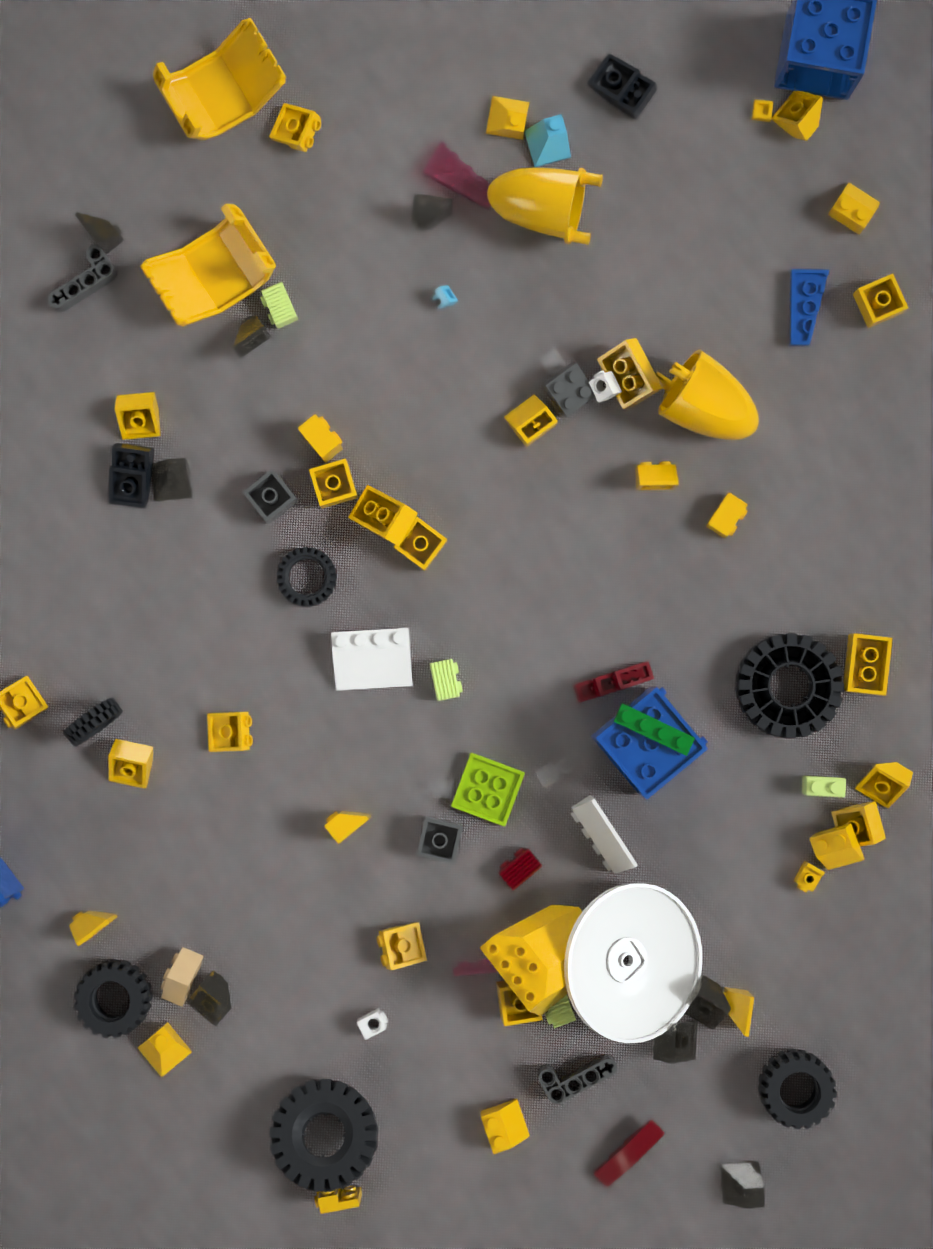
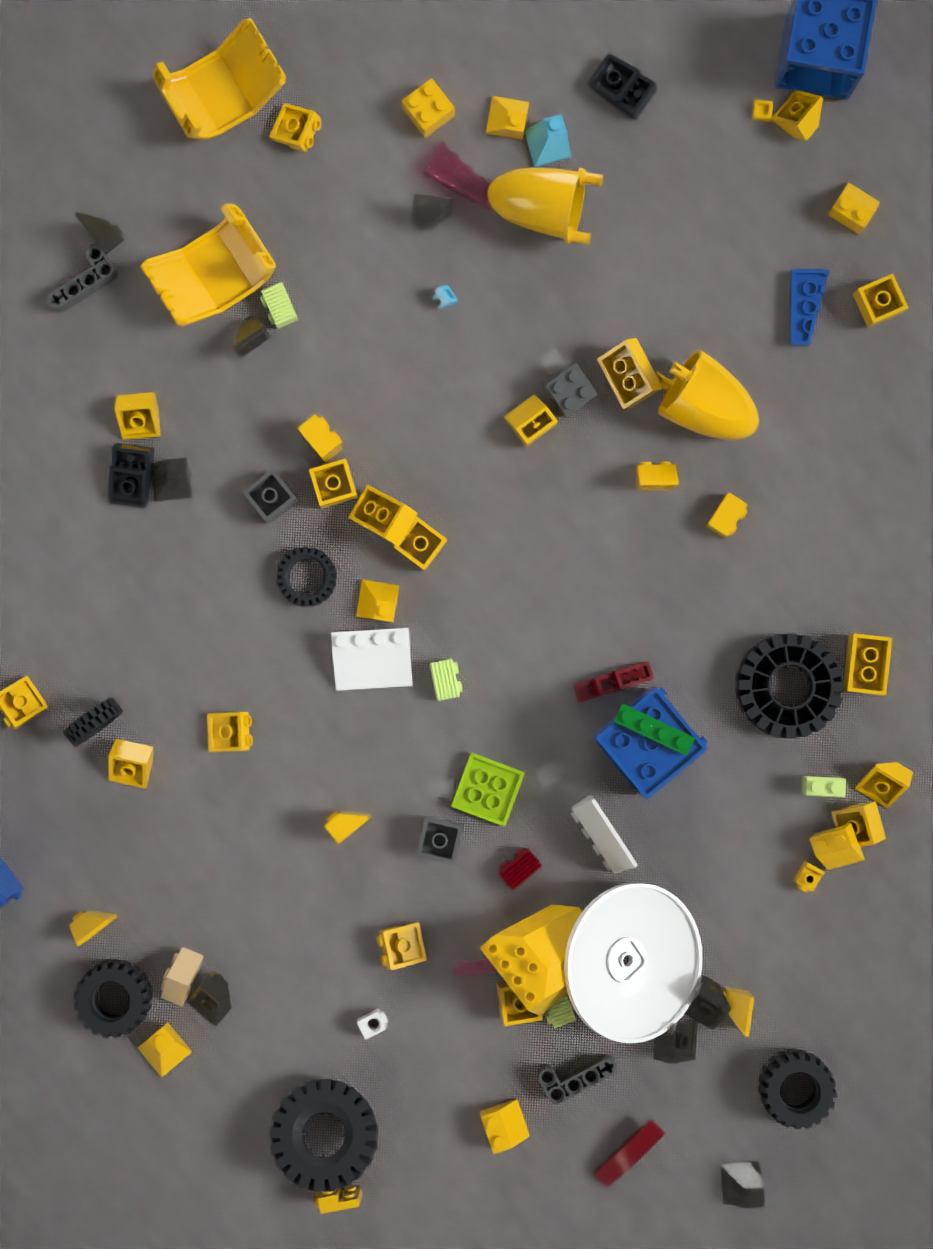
white brick [589,370,622,403] -> none
none -> yellow slope [356,579,400,623]
none -> yellow brick [402,78,455,138]

